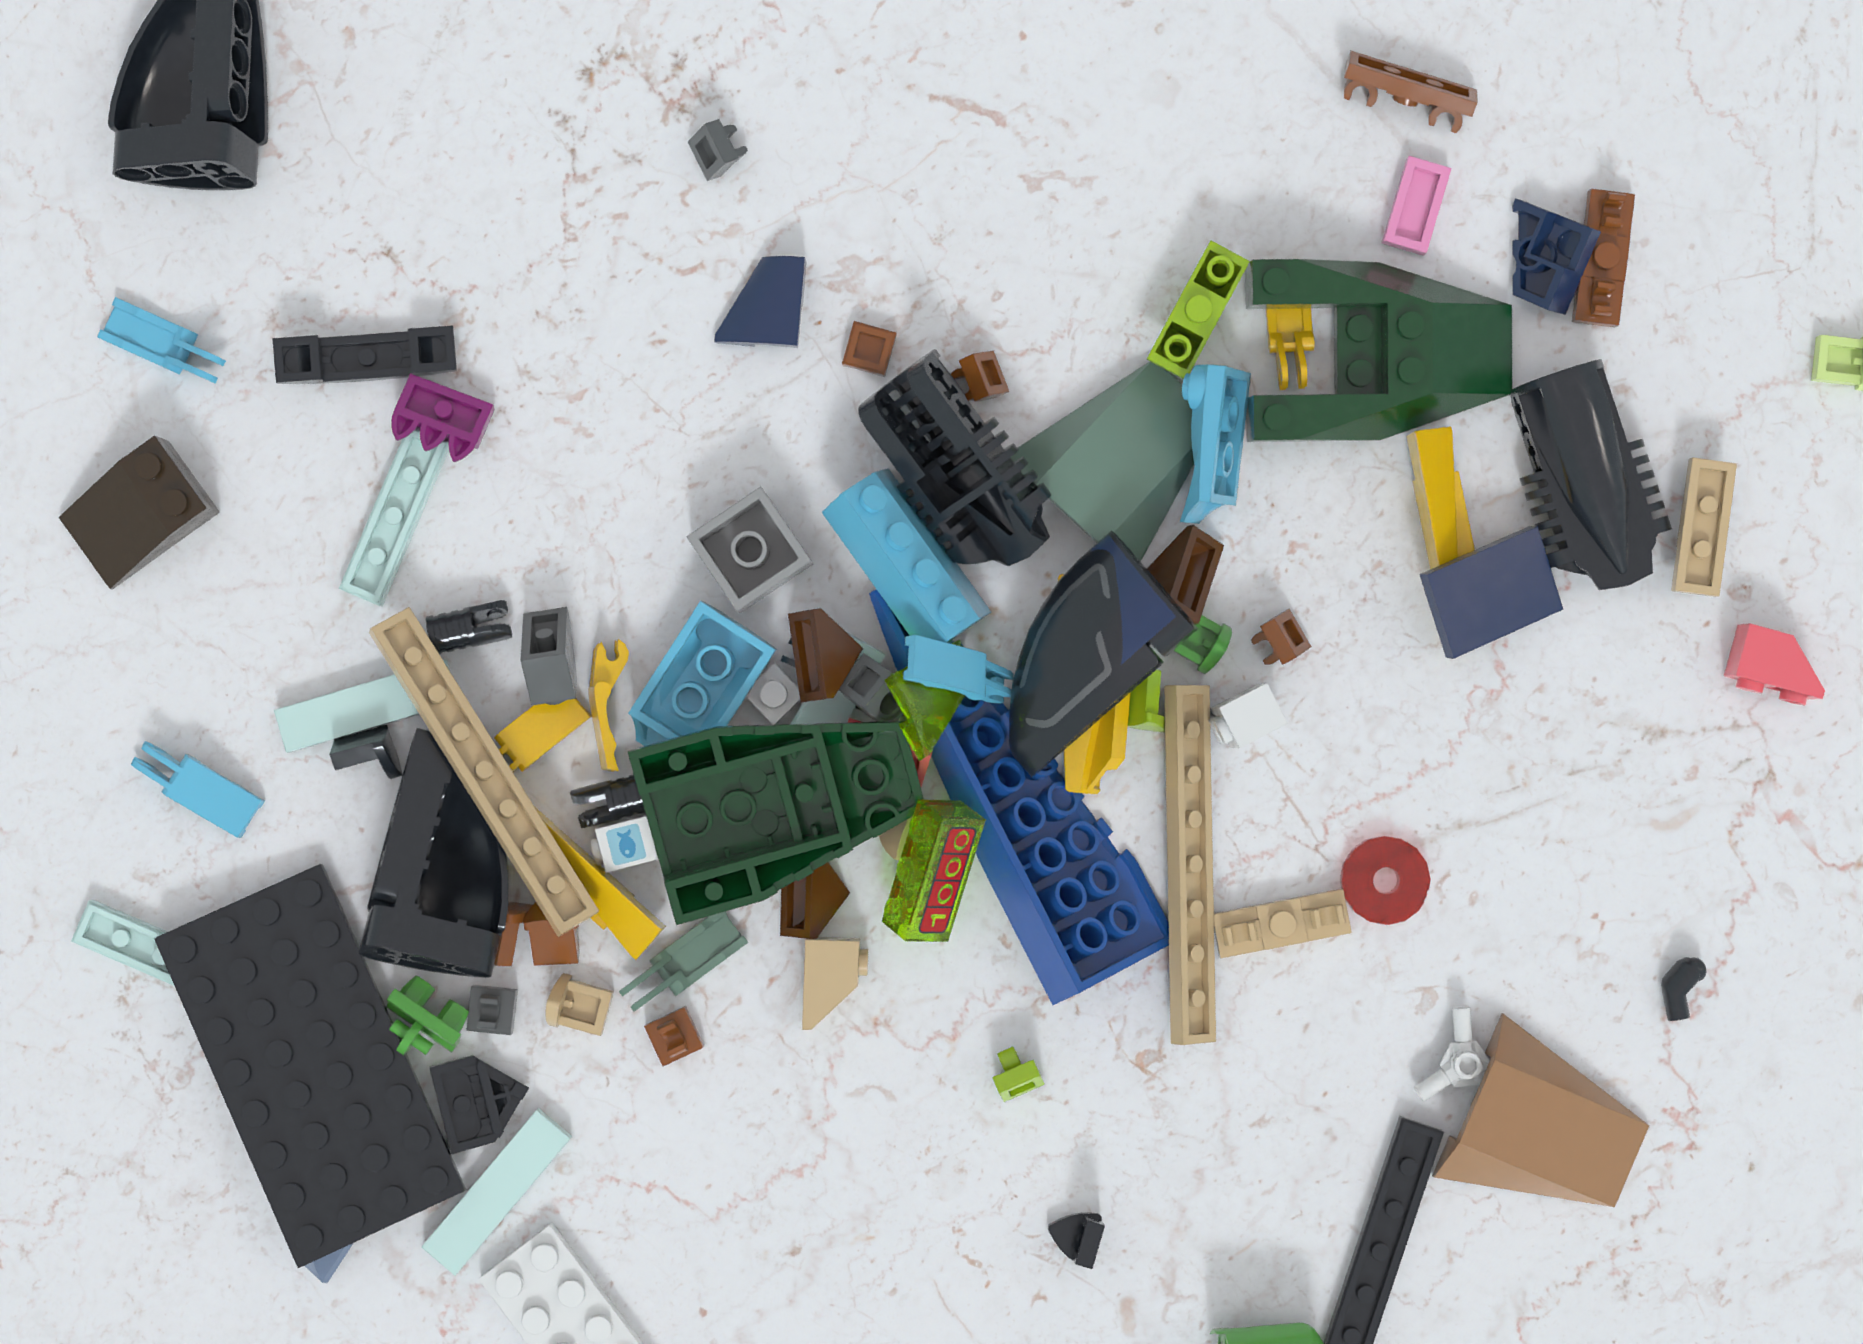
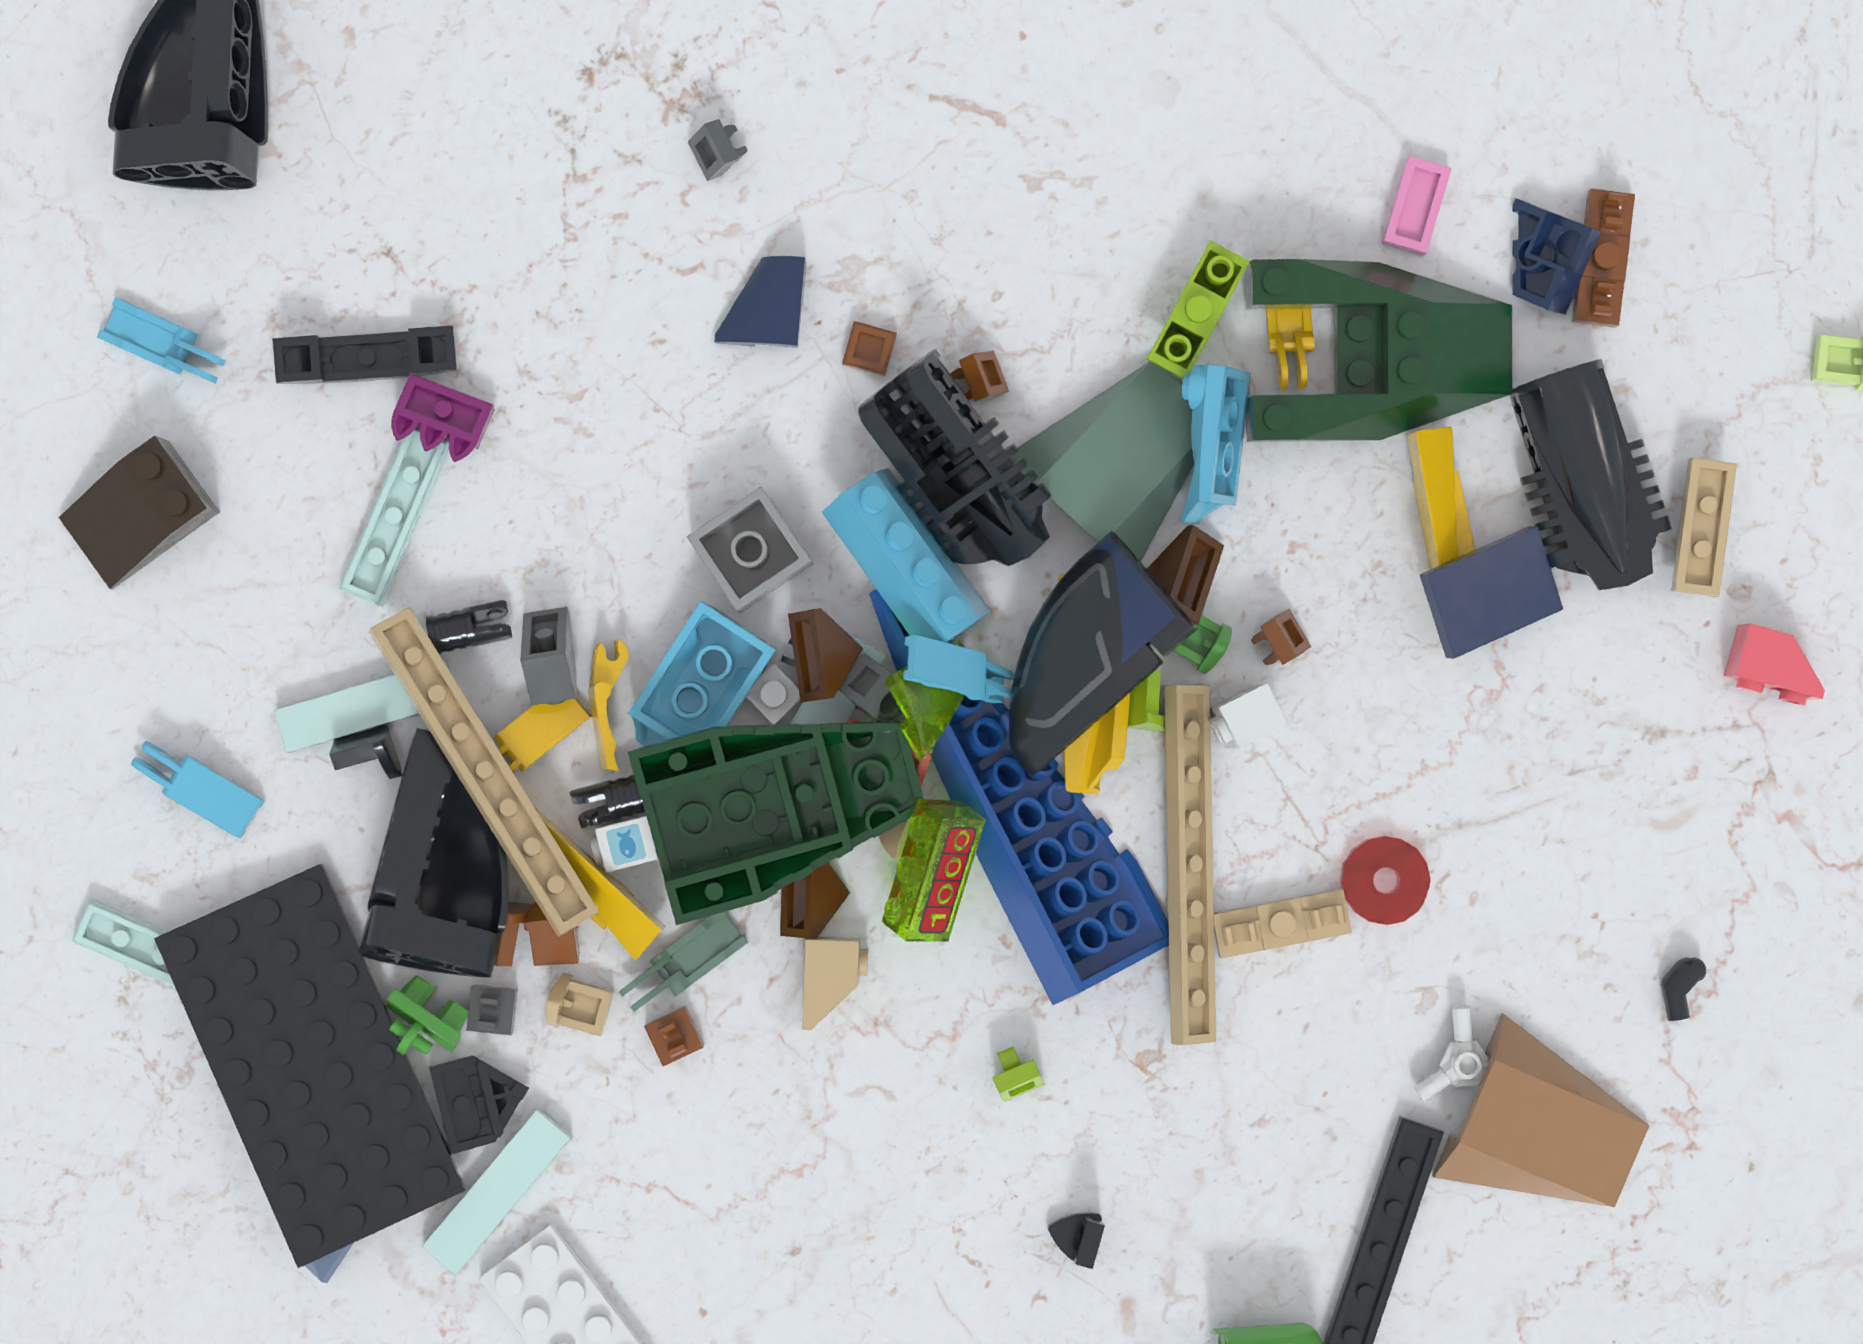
plate [1344,50,1478,133] -> none

